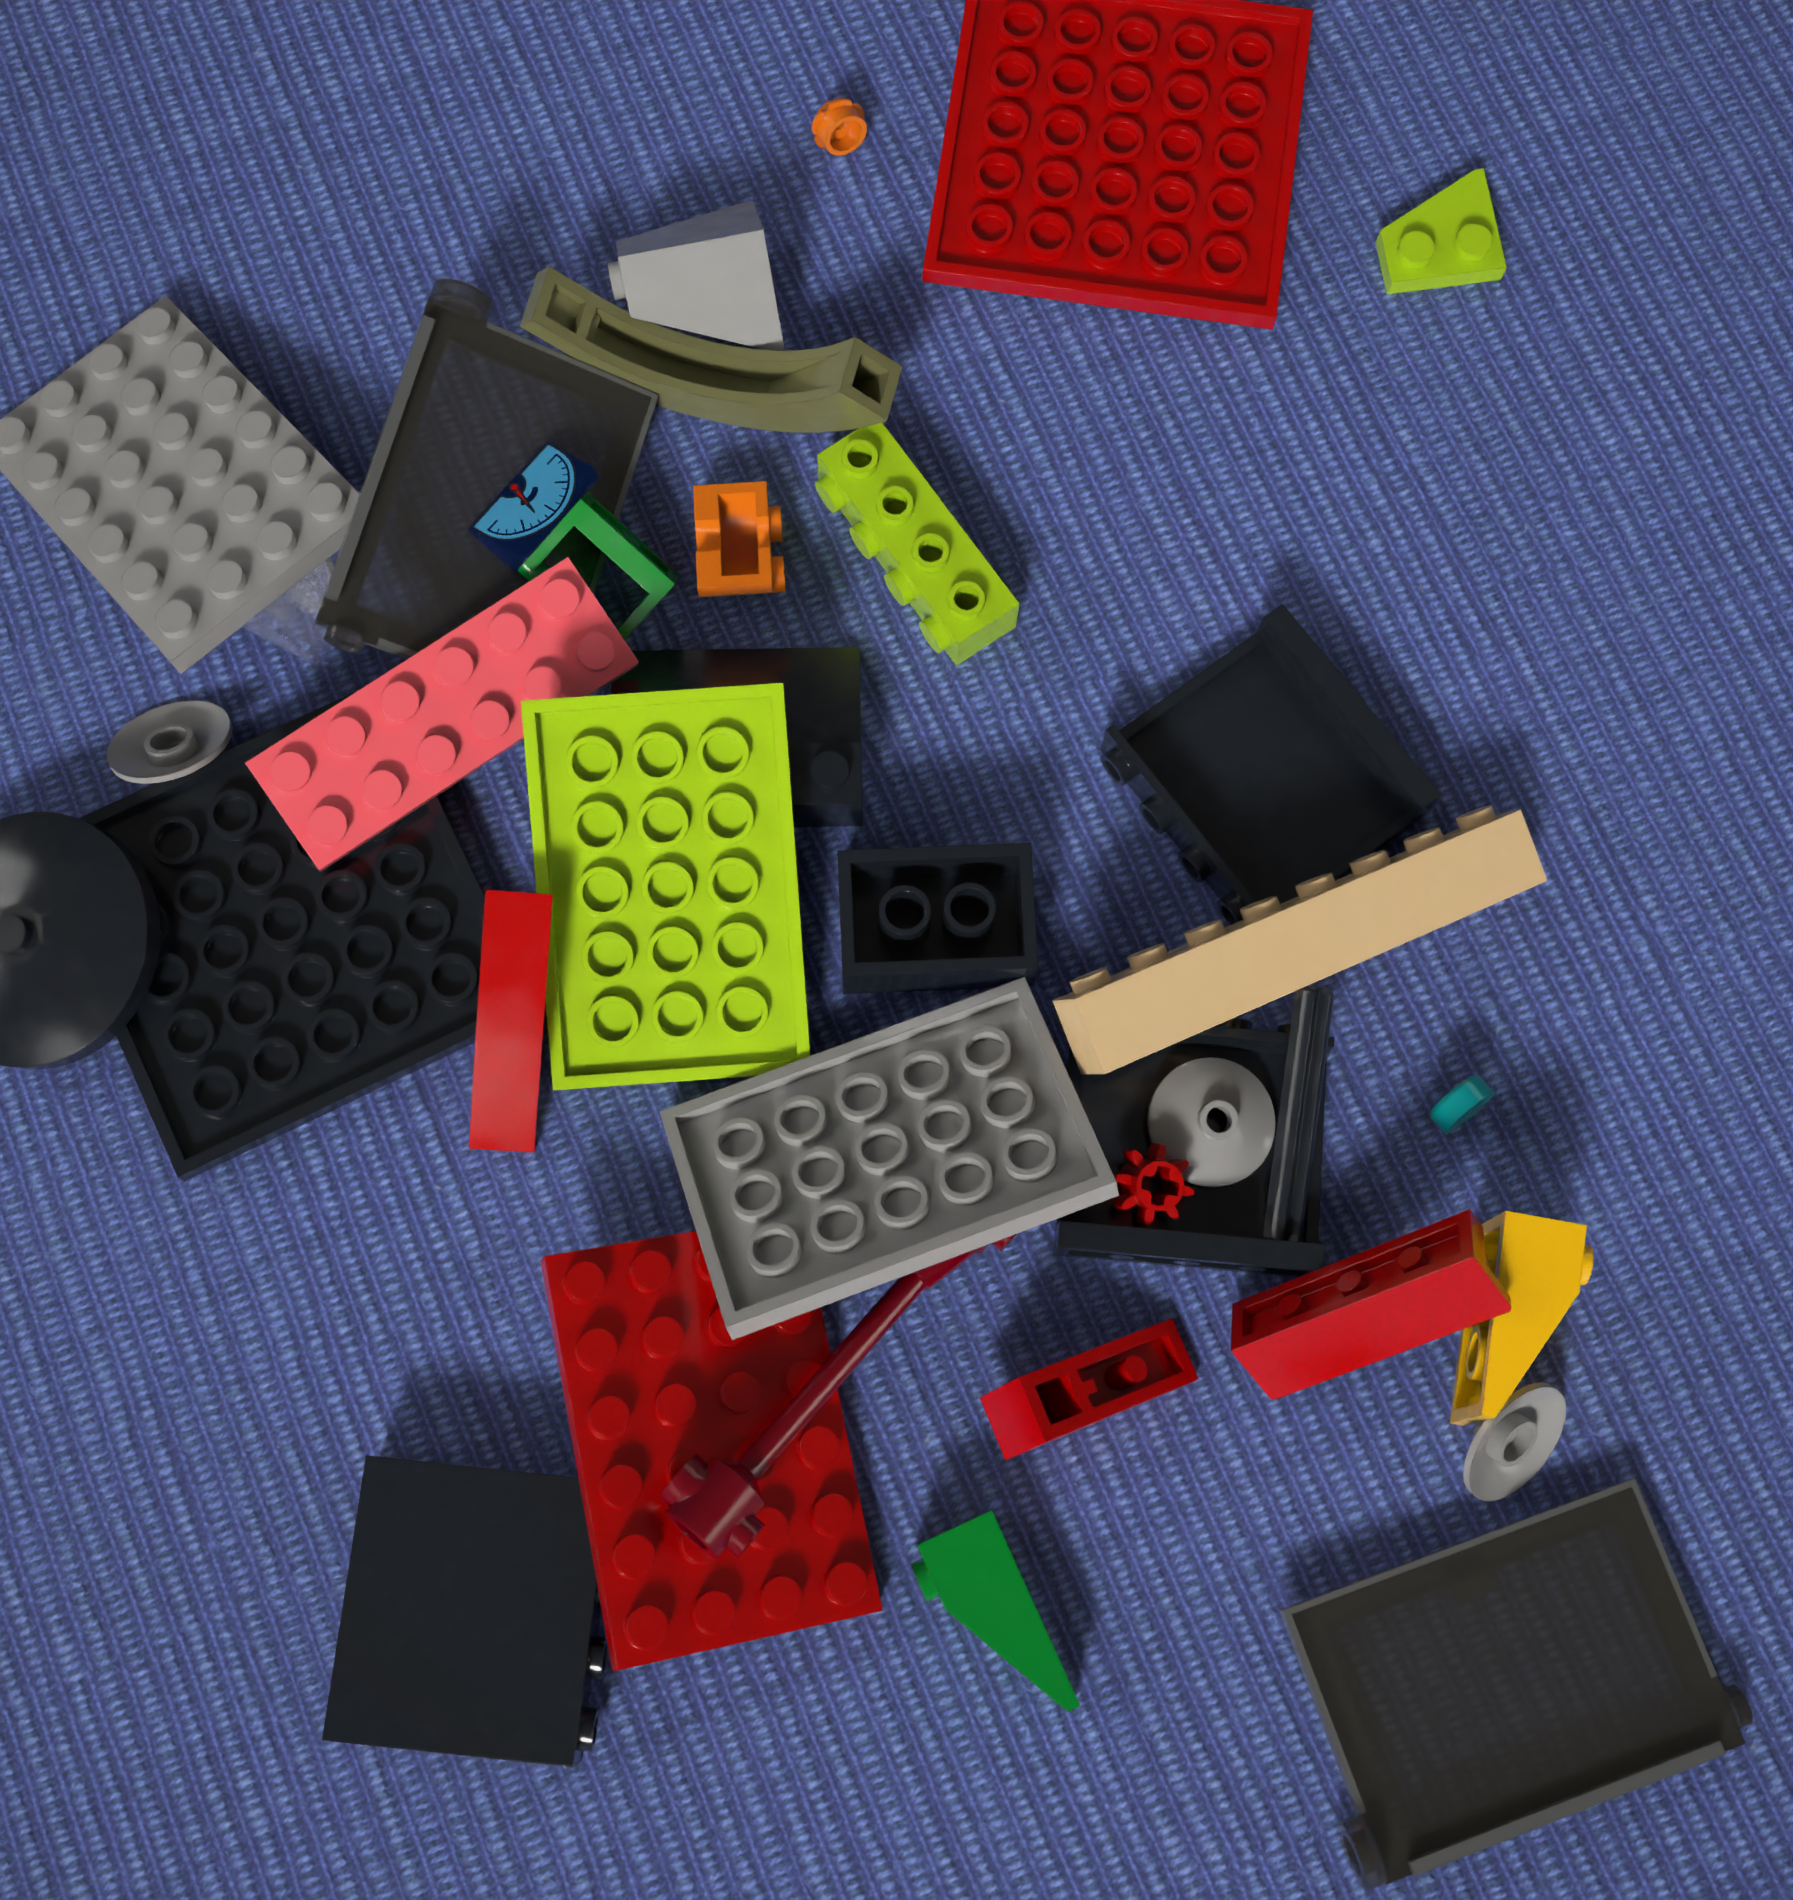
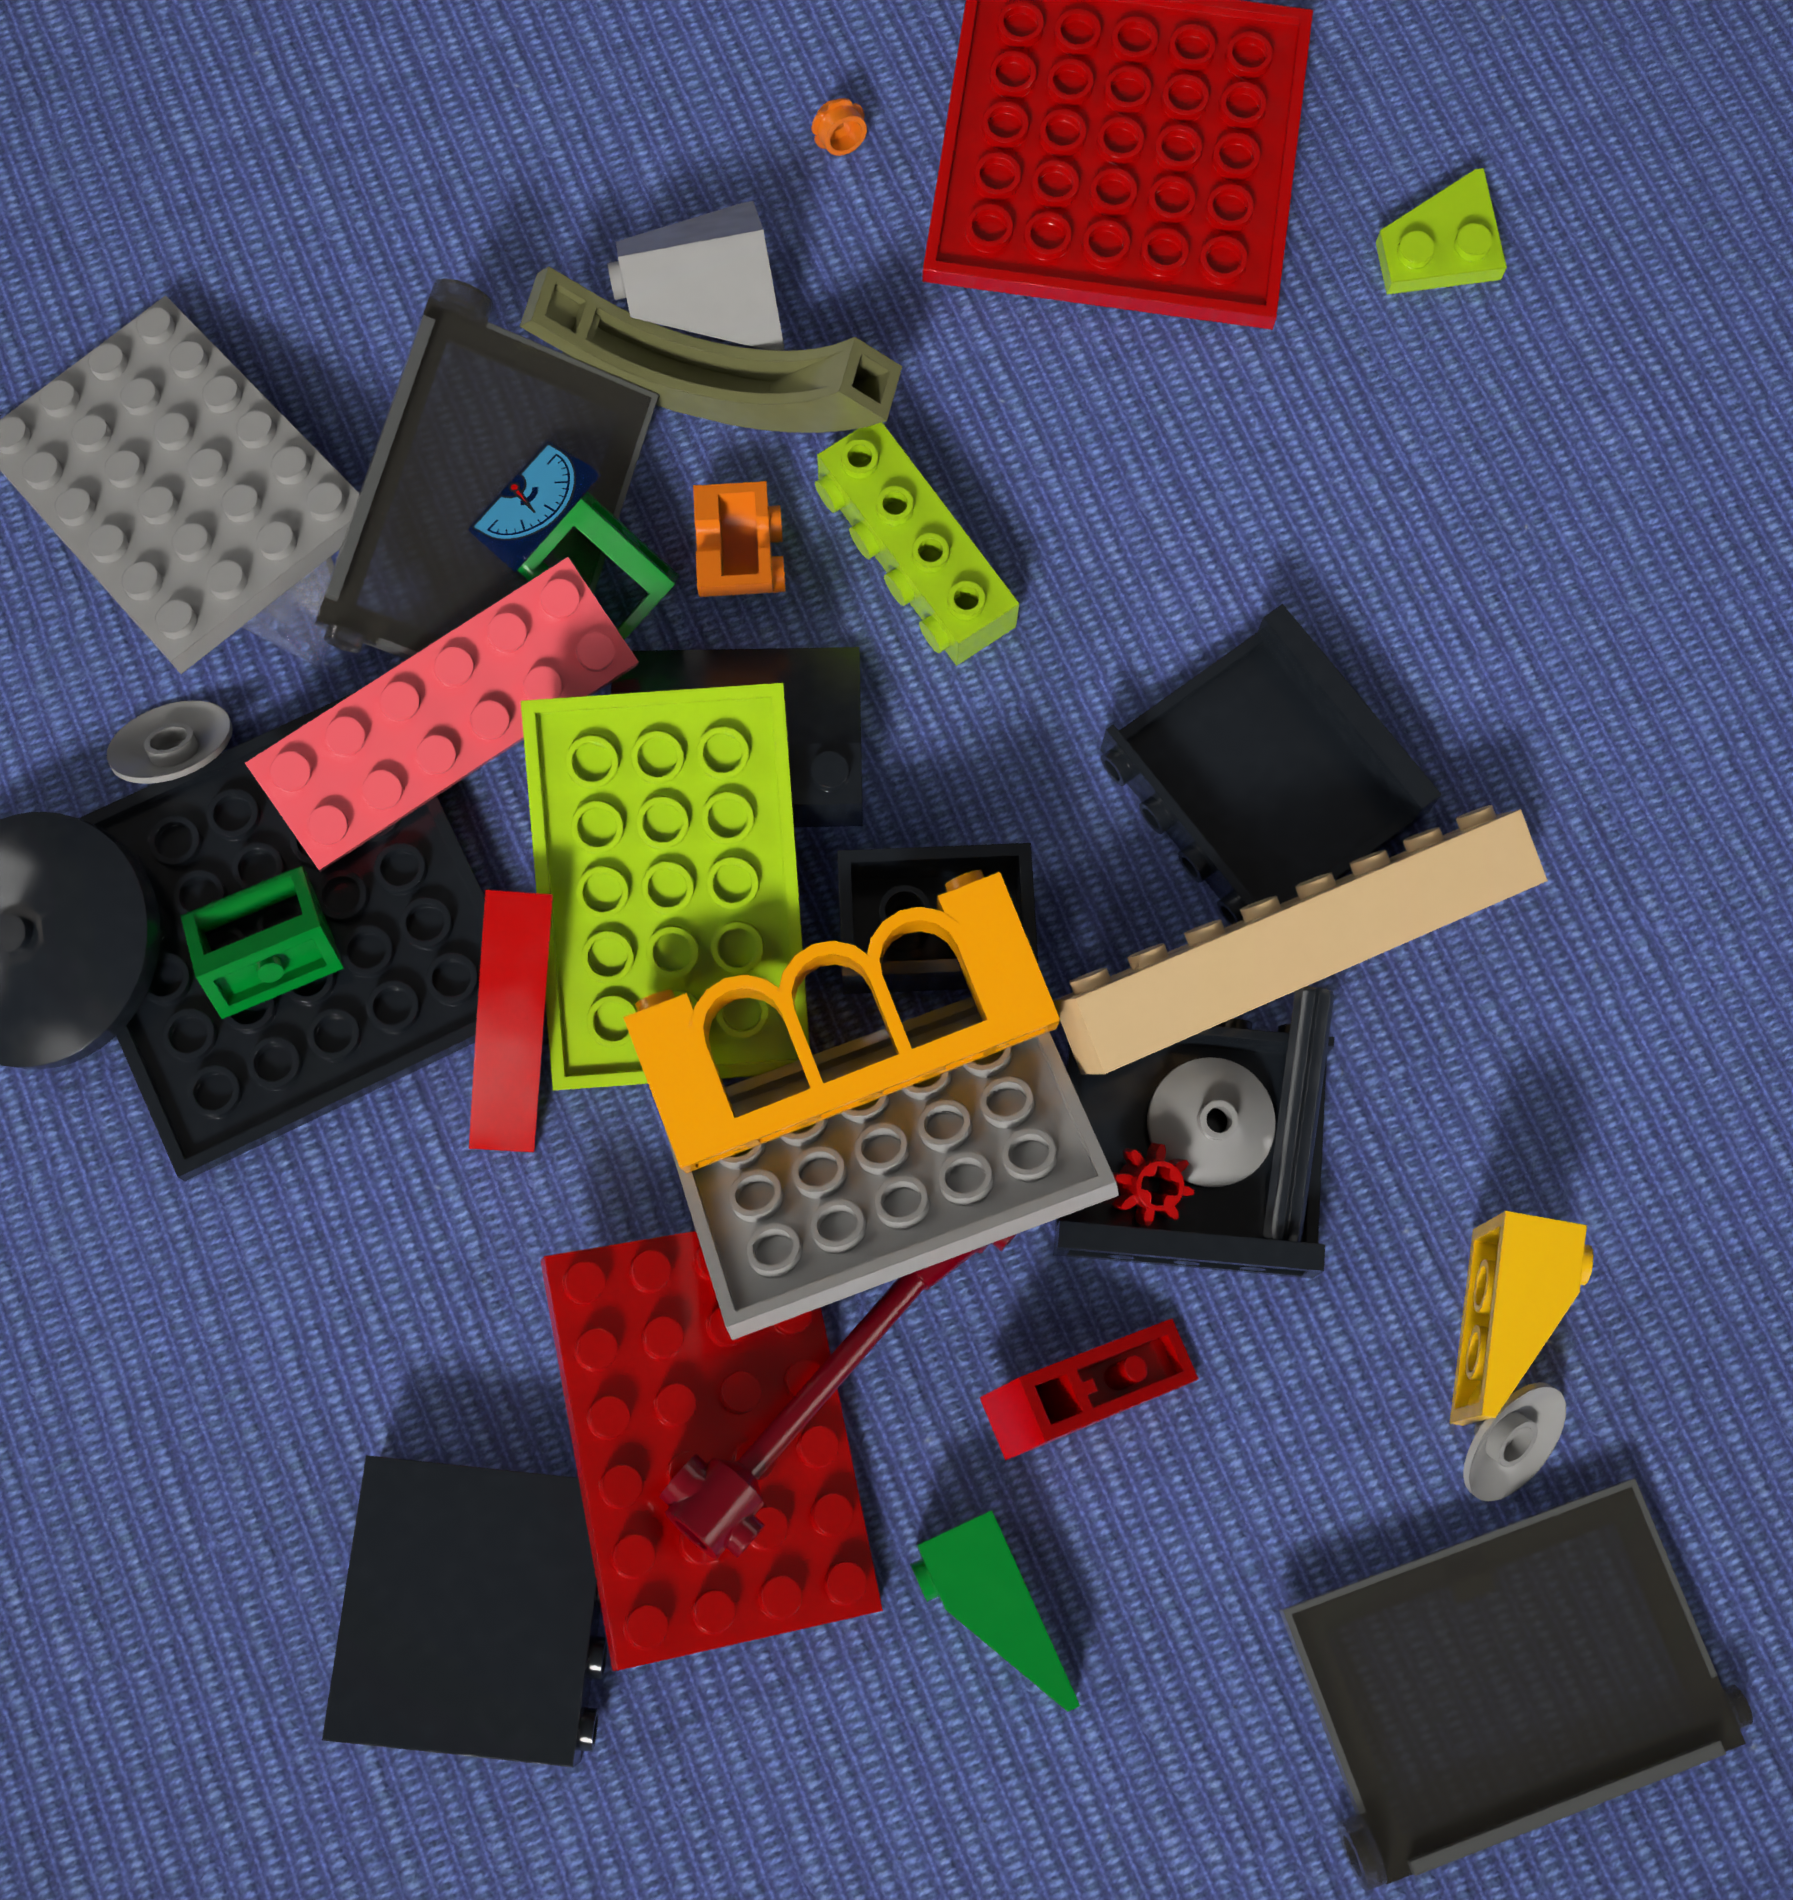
red panel [1231,1209,1511,1399] -> none
teal tile [1430,1075,1495,1135] -> none
none -> green tile [181,865,344,1019]
none -> light orange fence [623,870,1060,1174]

